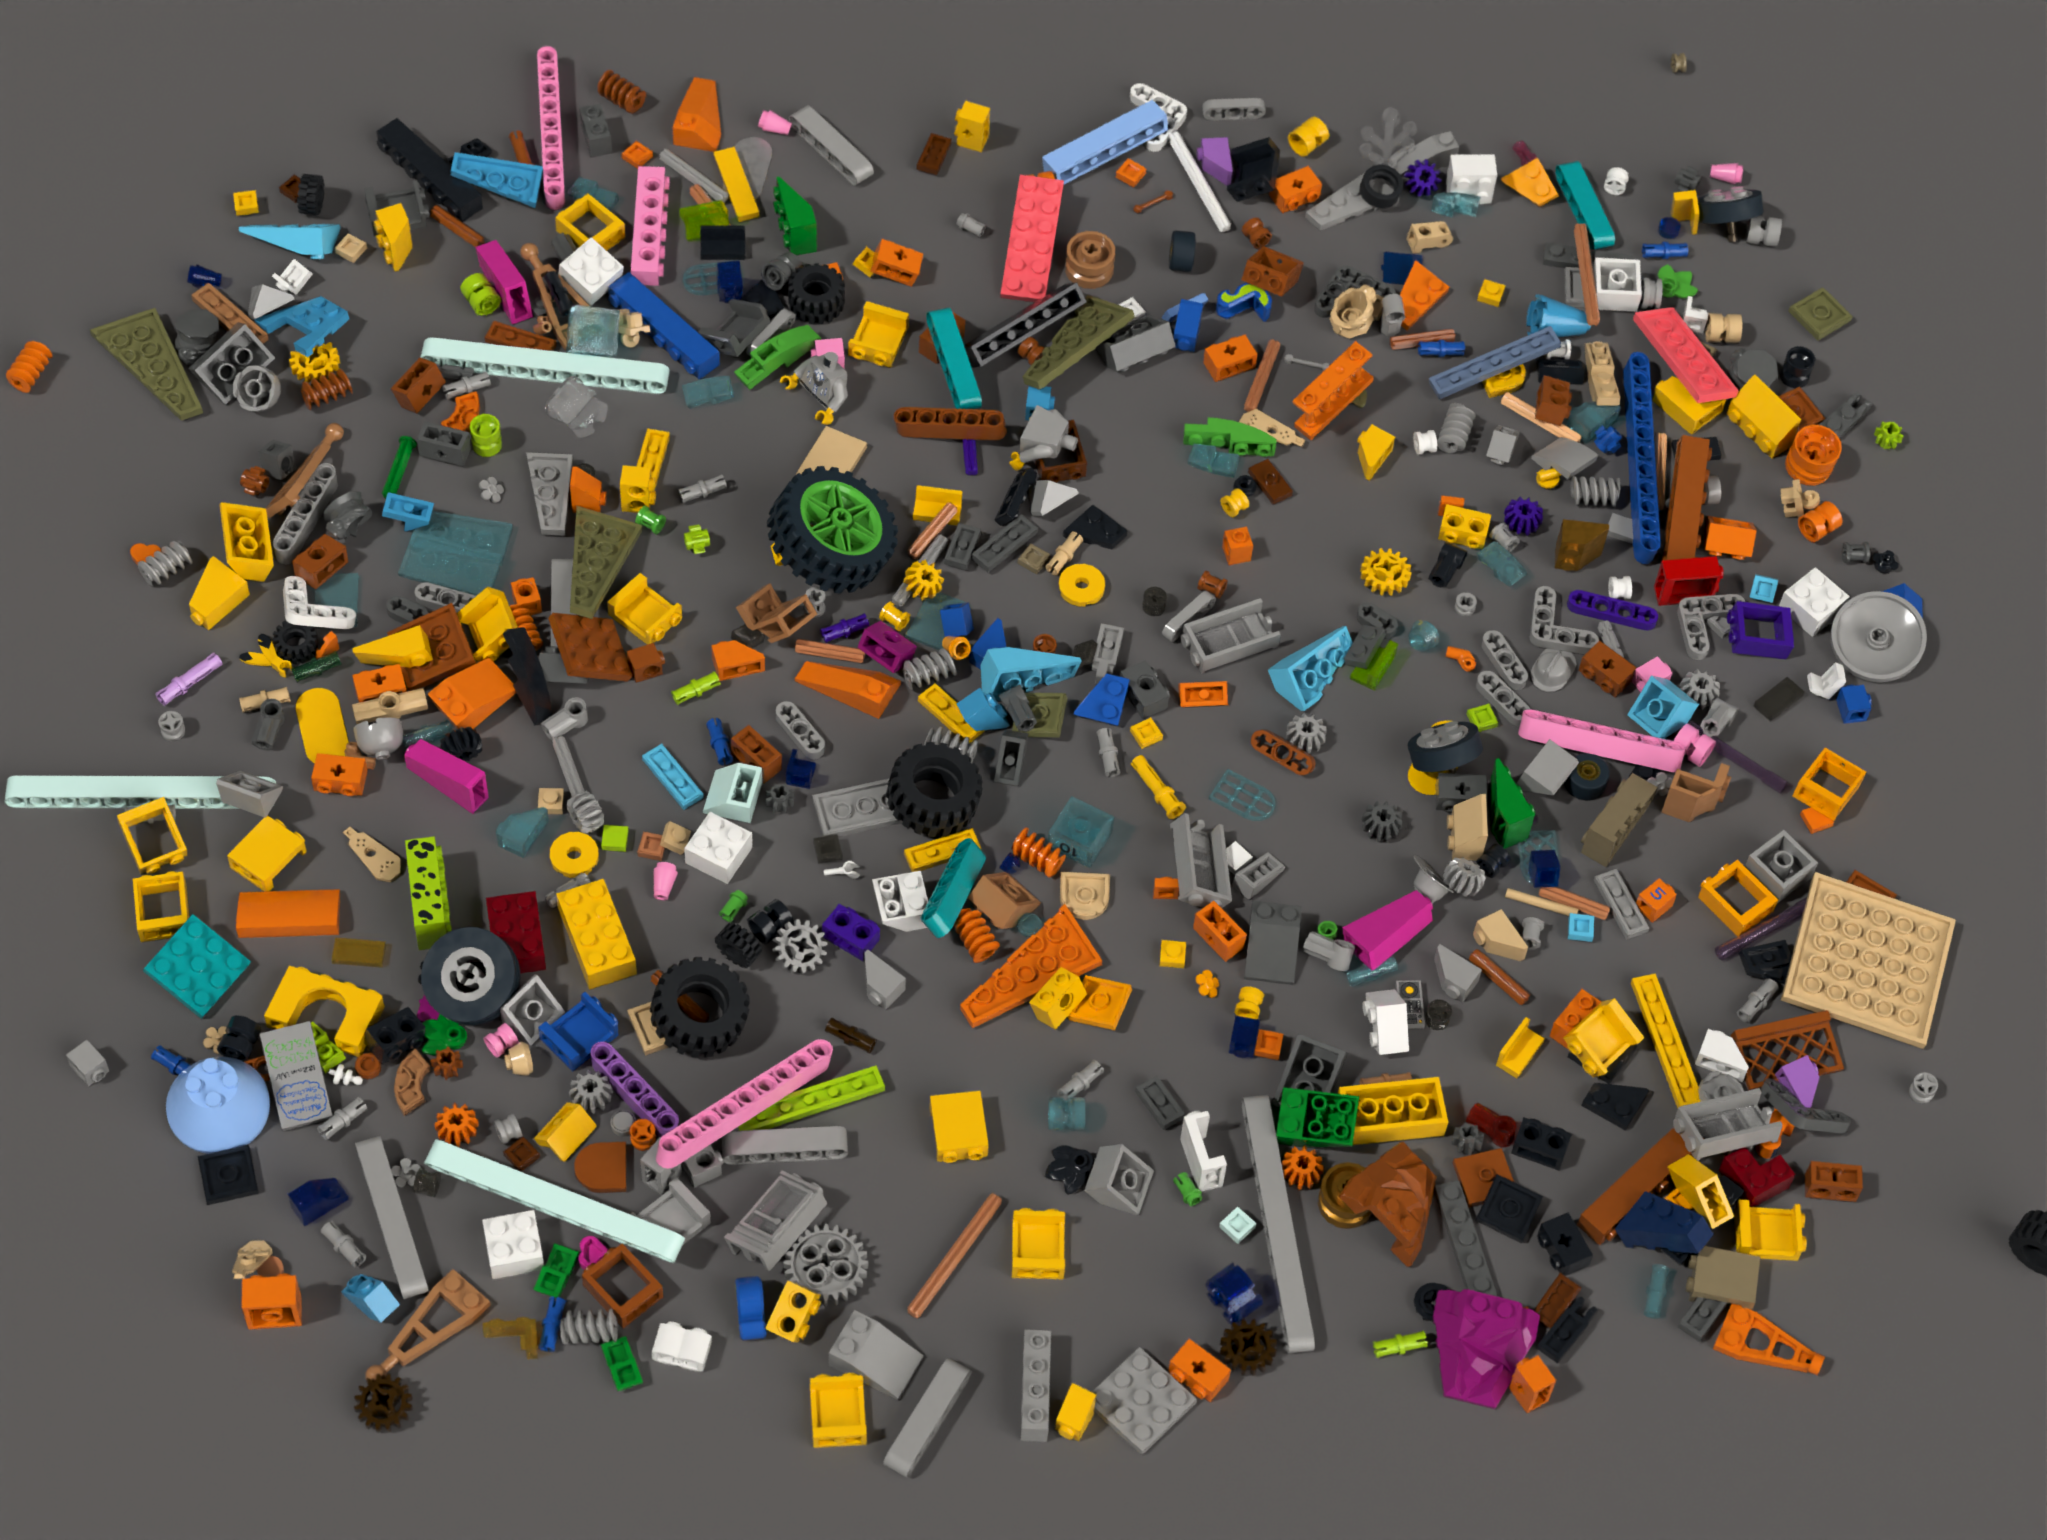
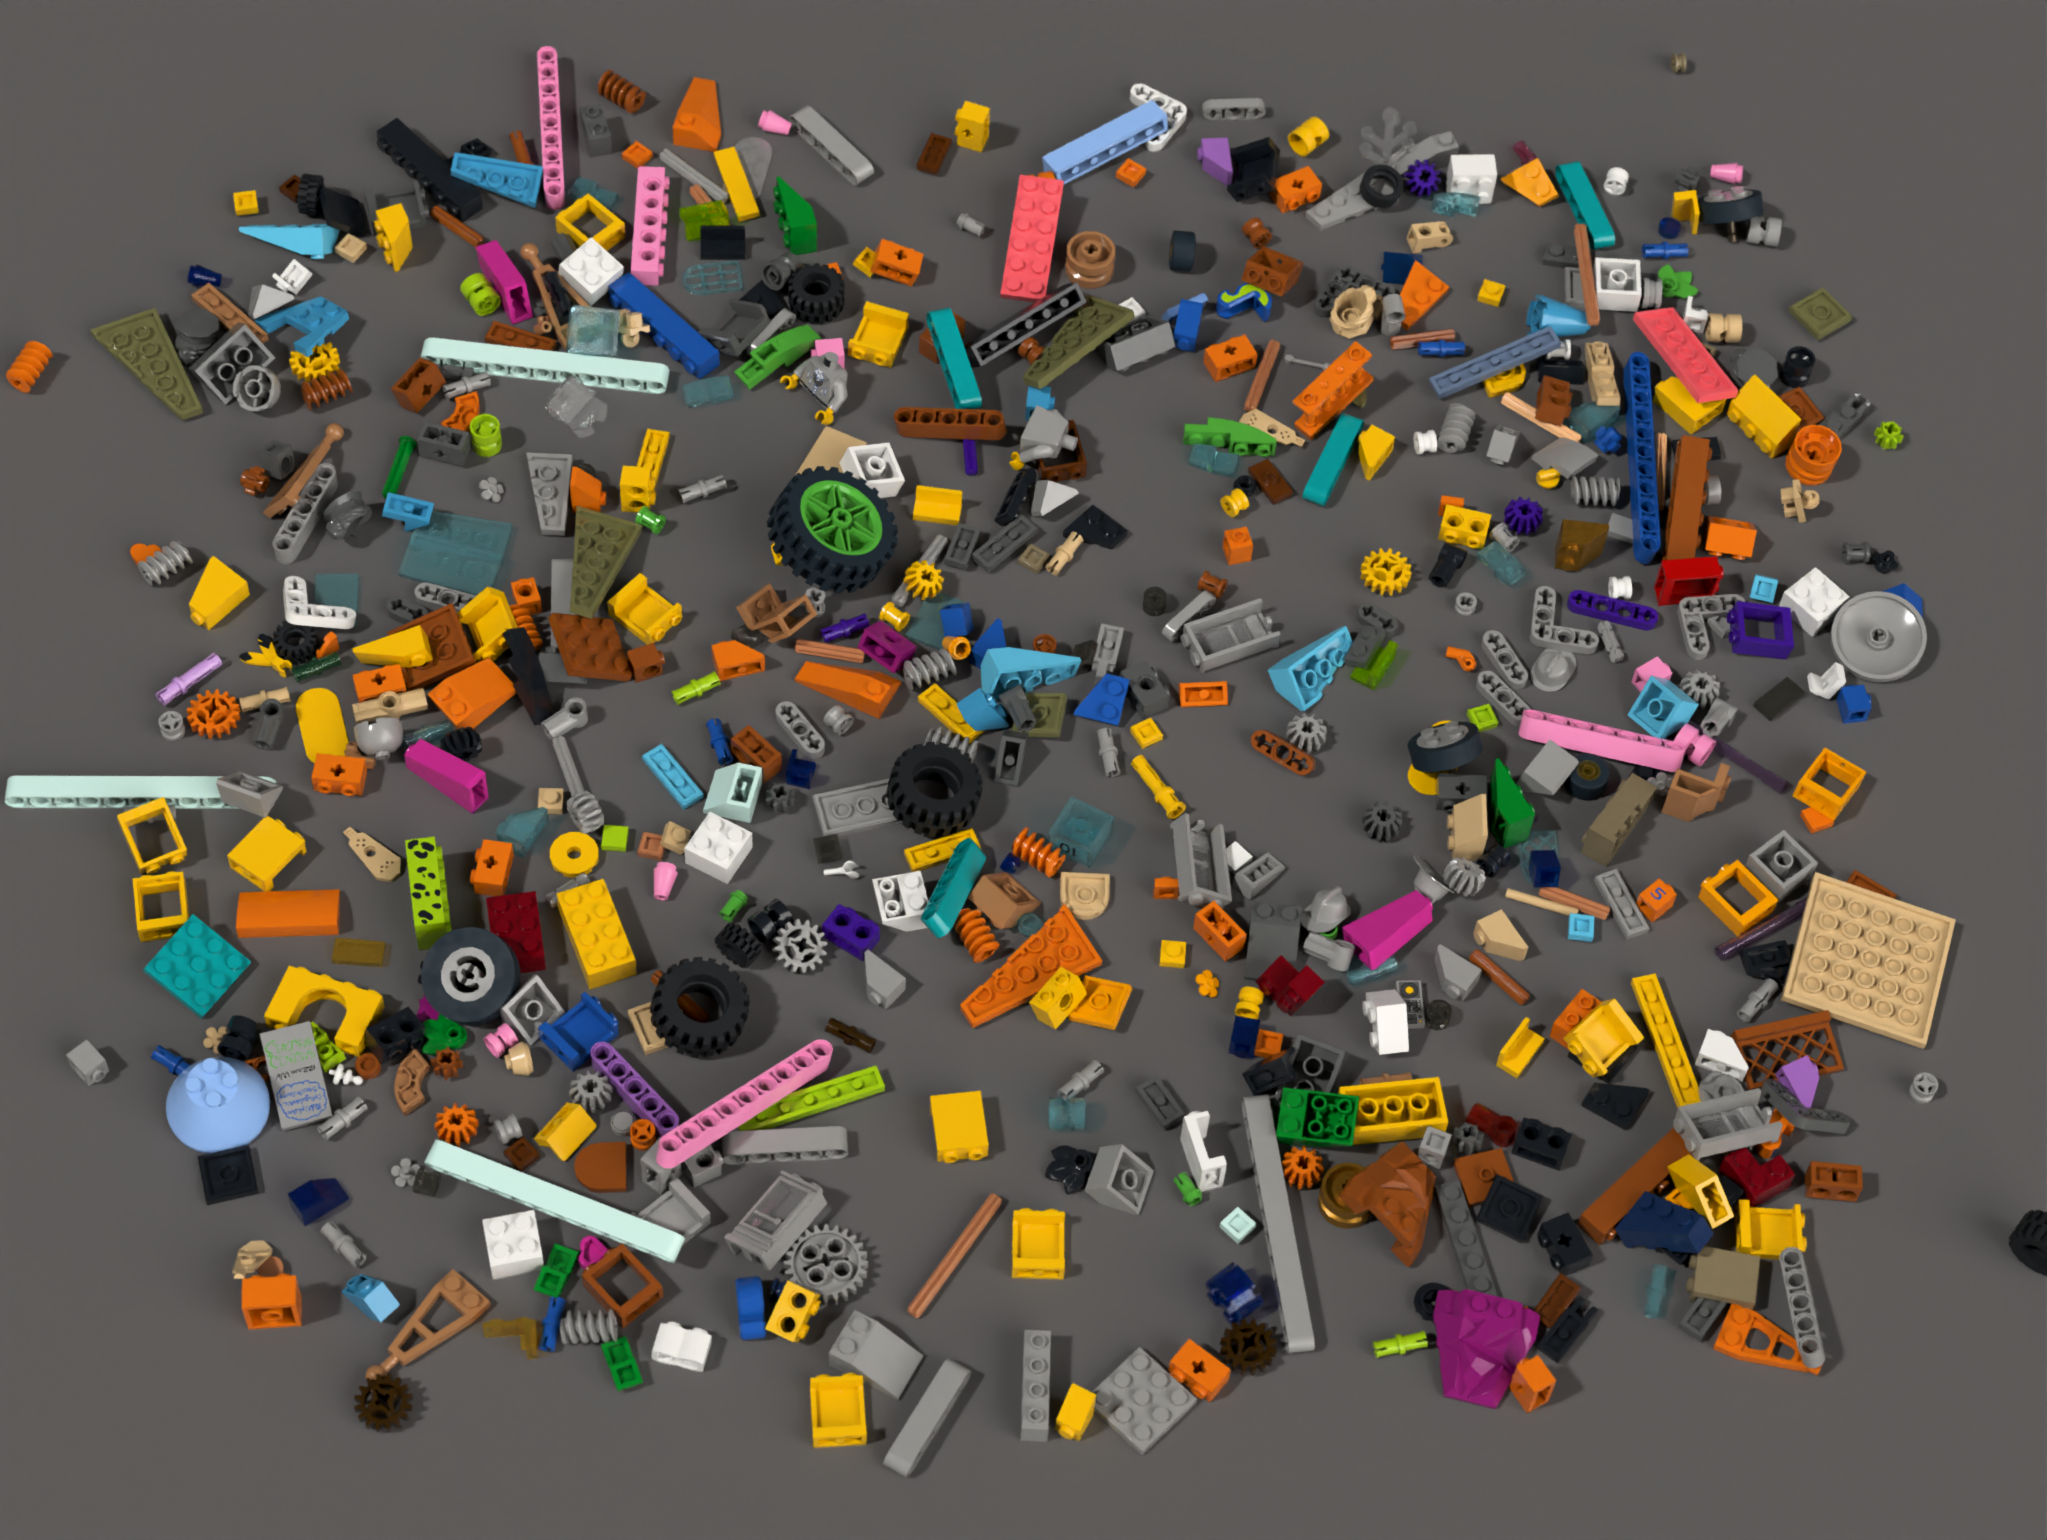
yellow slope [219,502,274,582] -> none
dark orange brick [292,534,348,590] -> none
light grey beam [355,1135,429,1300] -> none
lime gear [683,524,710,554] -> none
clear blue brick [716,260,743,304] -> none
nougat axle [907,502,957,560] -> none
yellow tile [1058,564,1105,607] -> none
dark orange hinge [1133,190,1173,213] -> none
white axle [1168,131,1231,233] -> none
clear light blue window [1209,769,1275,821] -> none
clear light blue cone [1408,620,1439,651] -> none
light grey bush [1521,917,1544,950] -> none
dark orange brick [1579,640,1637,698] -> none
orange wheel [1798,501,1843,542] -> none
none -> orange gear [187,689,241,739]
none -> black tile [318,187,367,238]
none -> orange brick [470,839,514,896]
none -> dark blue bush [769,1278,787,1301]
none -> light grey wheel [823,705,854,735]
none -> white brick [840,443,905,498]
none -> black panel [1242,1047,1297,1096]
none -> dark red brick [1255,955,1325,1016]
none -> light grey piece [1300,886,1351,933]
none -> teal beam [1302,412,1364,507]
none -> light grey brick [1417,1126,1452,1169]
none -> light grey beam [1780,1247,1825,1368]

